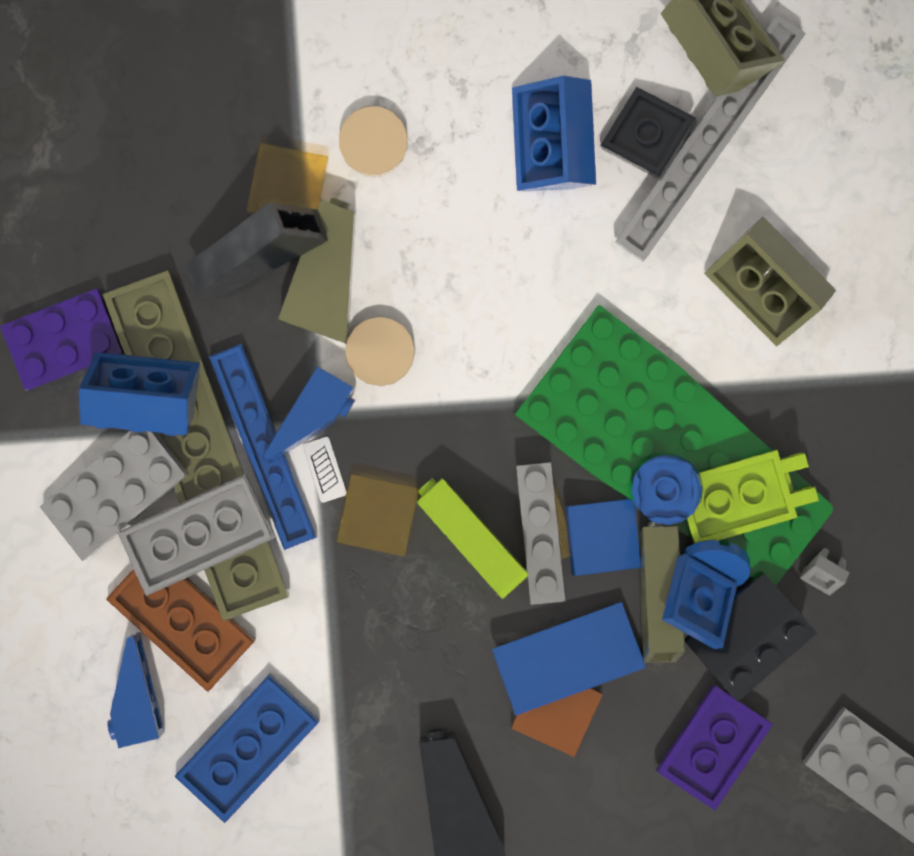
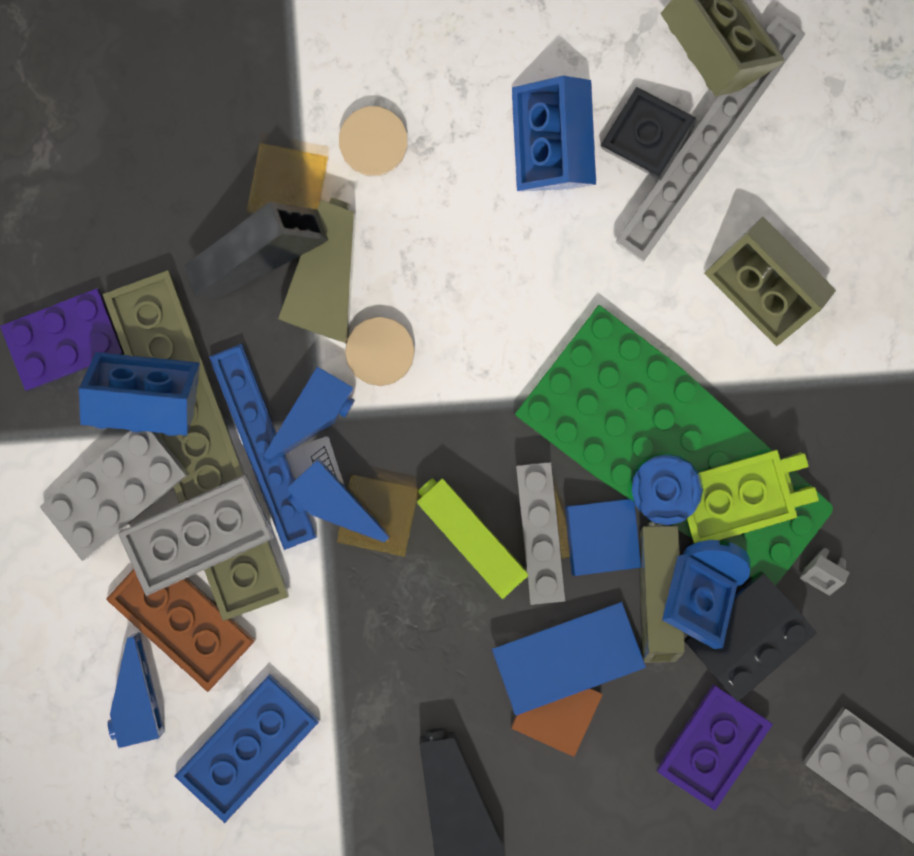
none -> blue slope [286,459,391,542]

